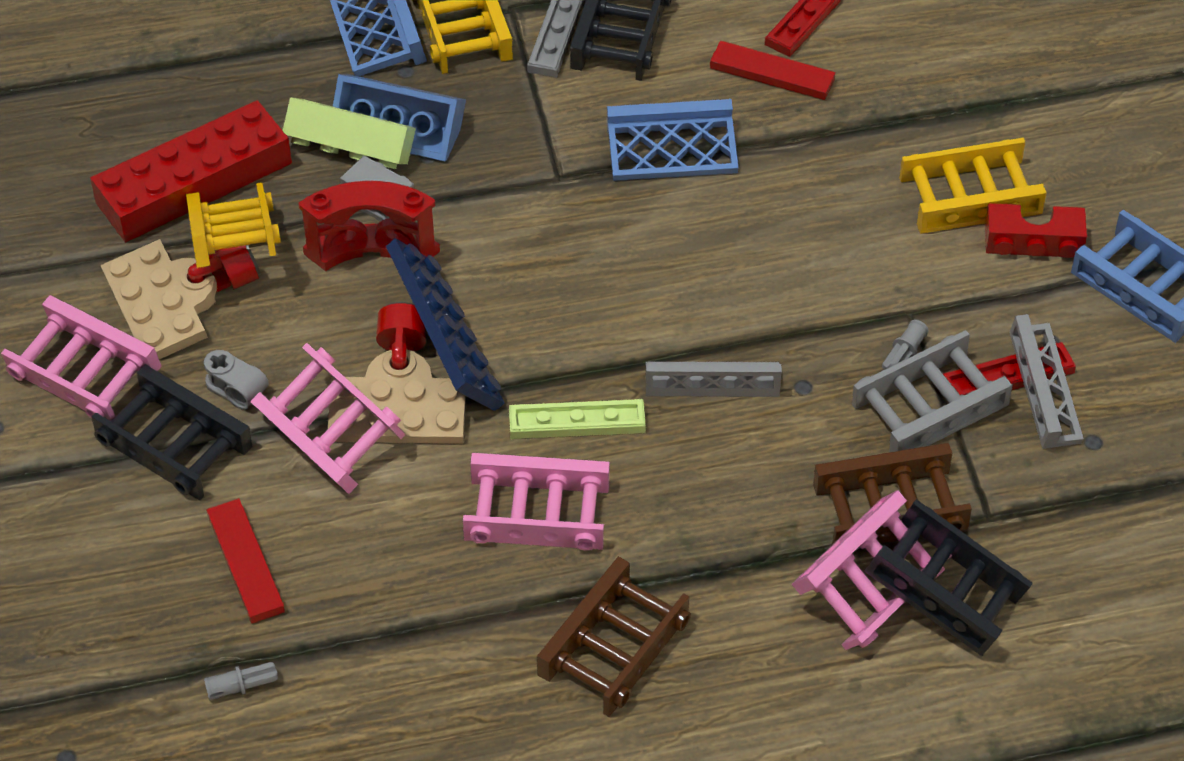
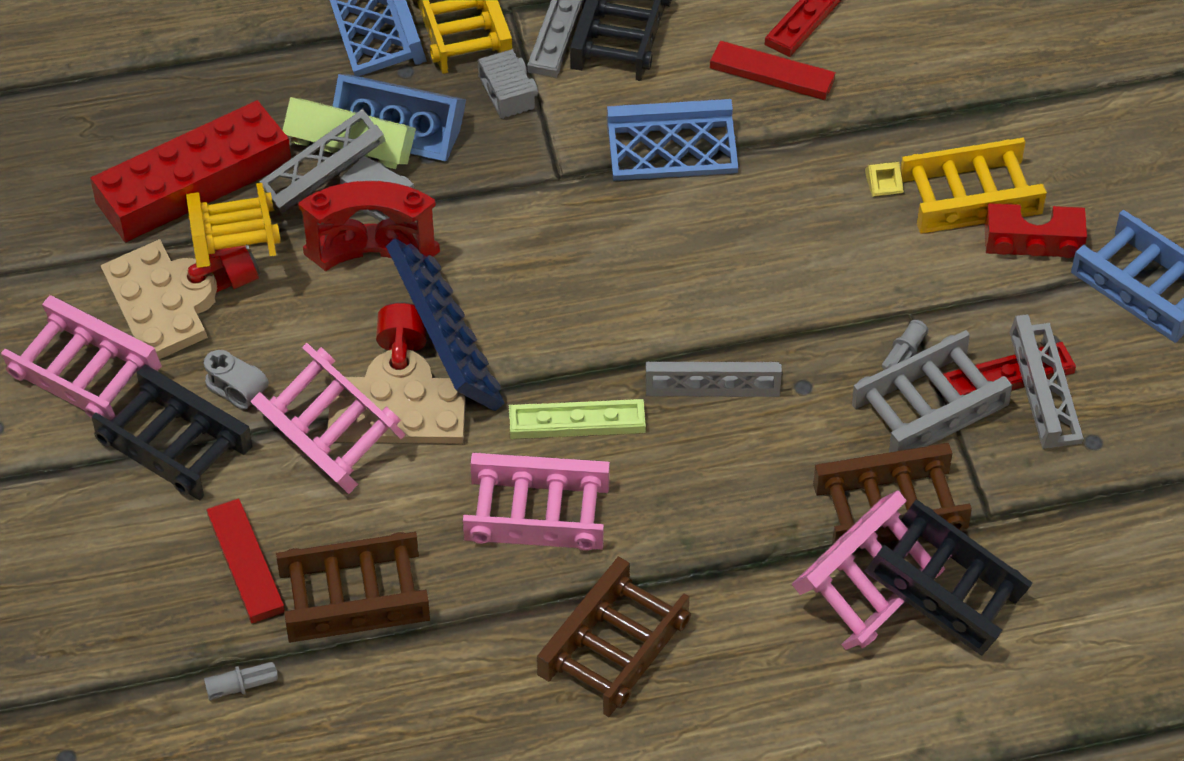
none -> light grey fence [259,109,385,213]
none -> reddish brown fence [276,531,430,643]
none -> light grey brick [478,49,538,119]
none -> light yellow slope [865,162,904,197]

